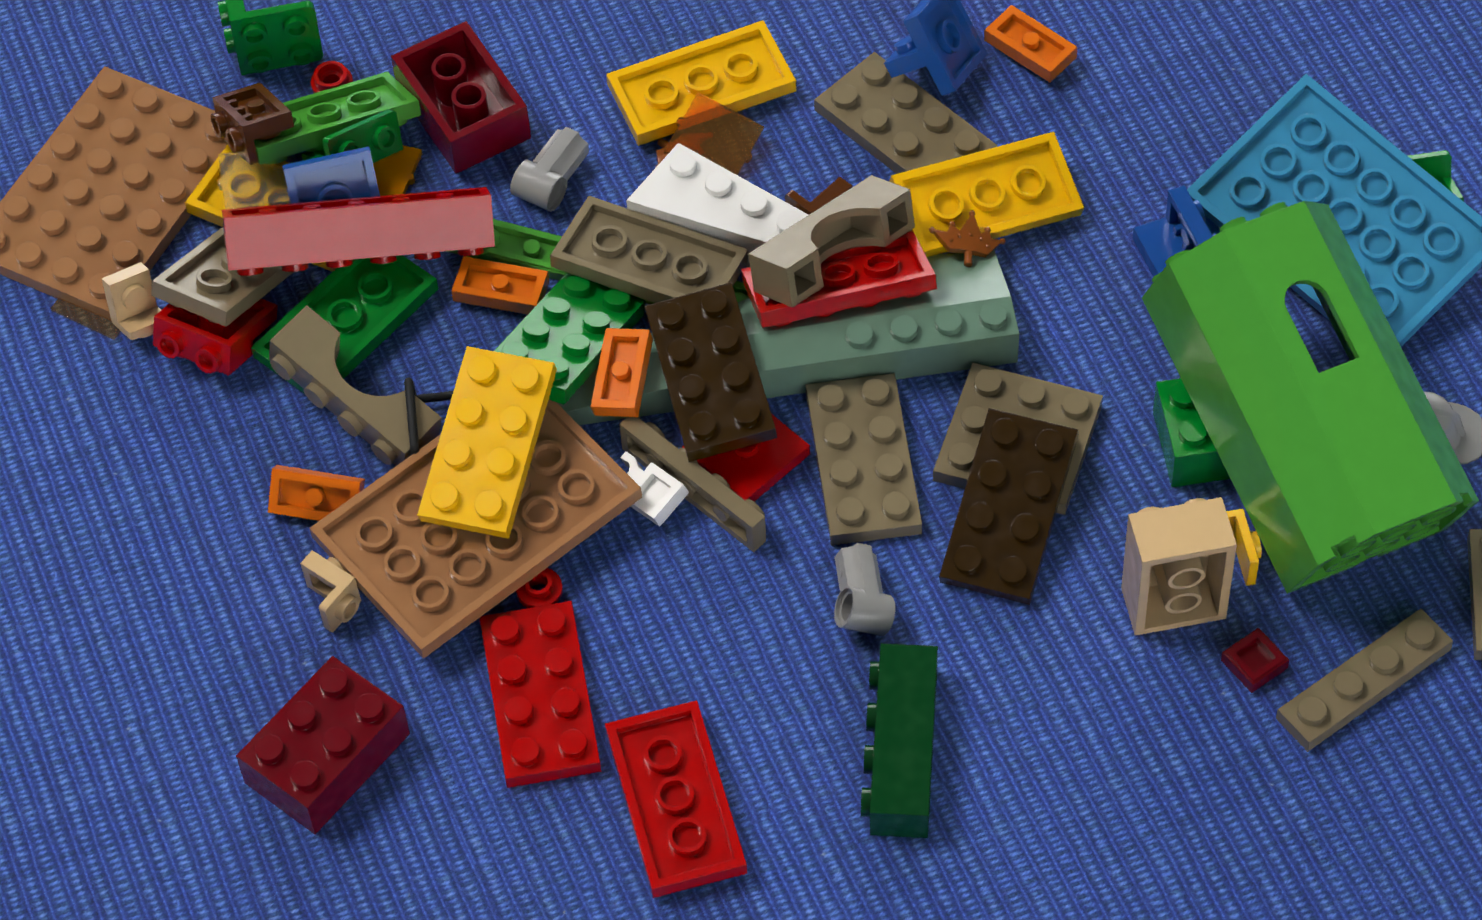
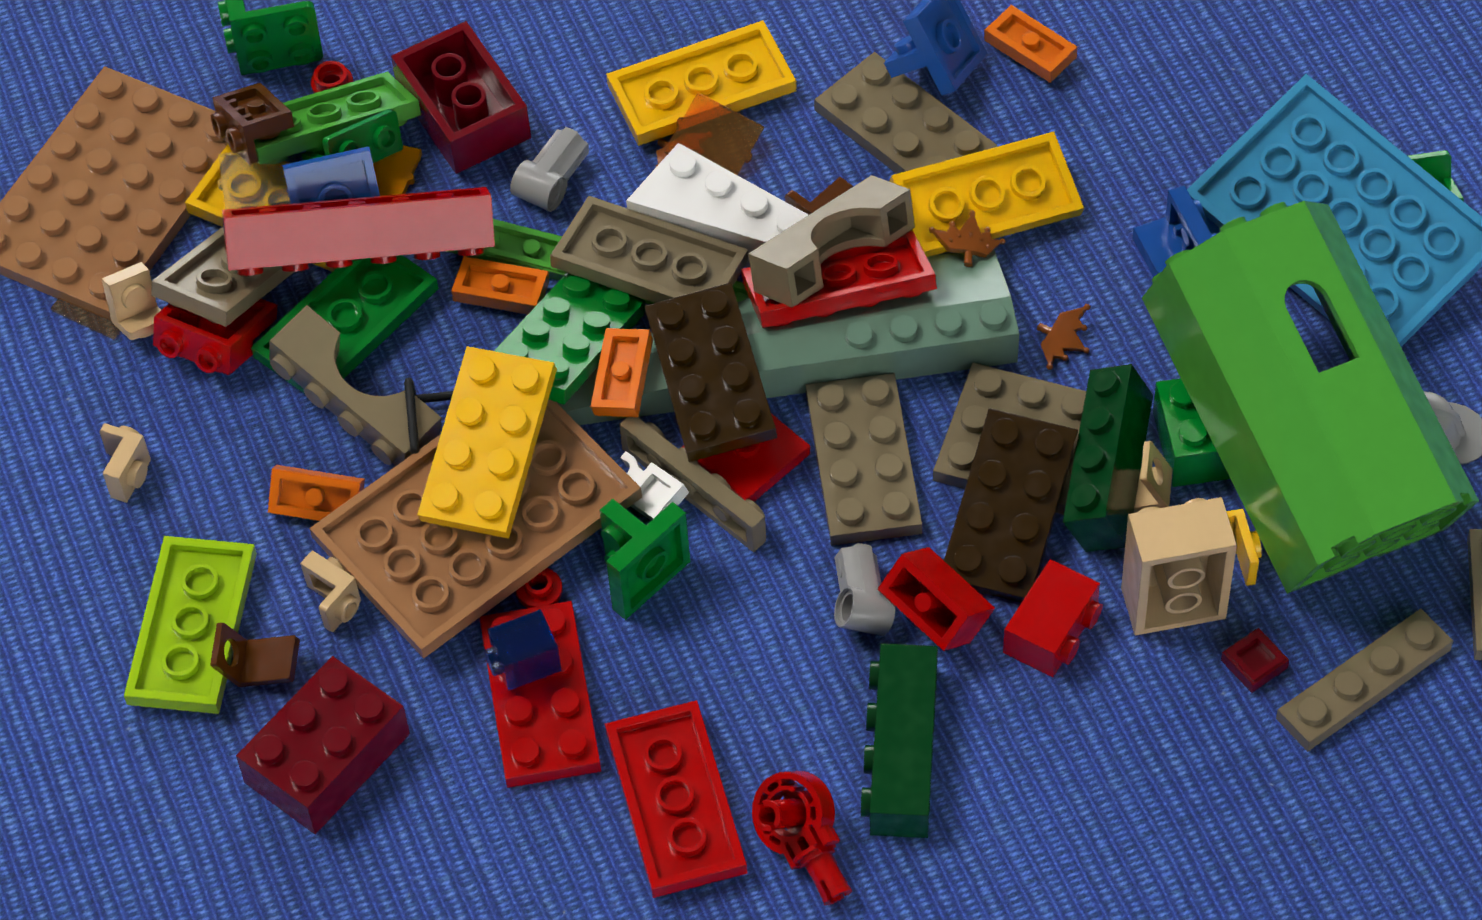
none -> tan bracket [99,423,151,503]
none -> lime plate [124,536,257,714]
none -> reddish brown bracket [210,622,300,687]
none -> clear blue brick [484,609,562,691]
none -> green bracket [599,498,691,620]
none -> red pin [752,771,852,906]
none -> red brick [878,547,995,651]
none -> red brick [1003,559,1103,677]
none -> dark orange piece [1037,304,1091,370]
none -> dark green brick [1063,364,1153,552]
none -> tan bracket [1134,441,1173,513]

